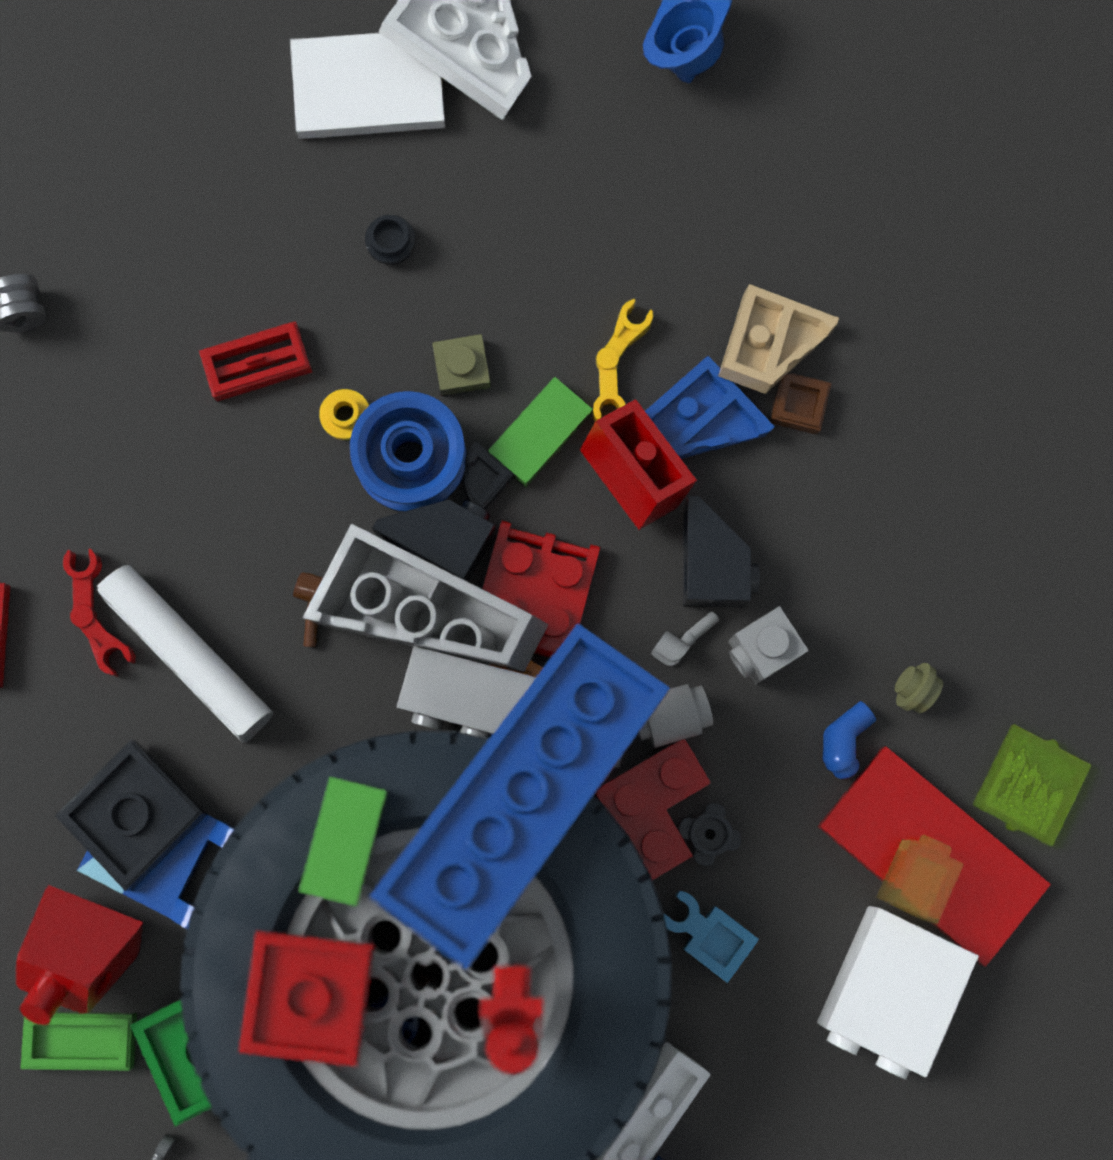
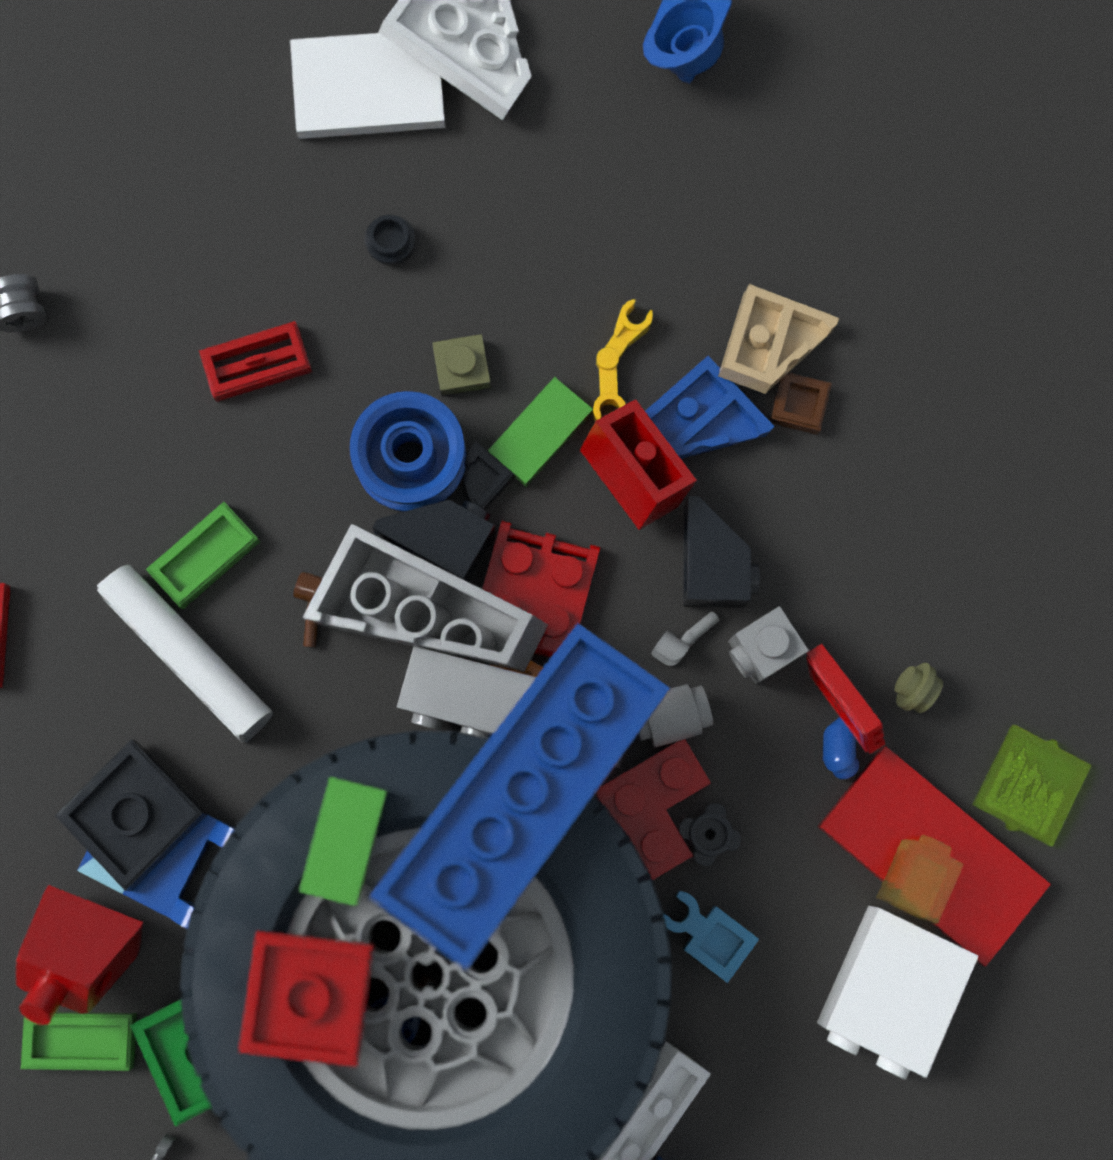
red piece [63,549,136,677] -> none
yellow plate [319,389,369,440] -> none
red hips [480,966,543,1076] -> none
none -> bright green tile [146,502,260,609]
none -> red tile [806,644,885,754]

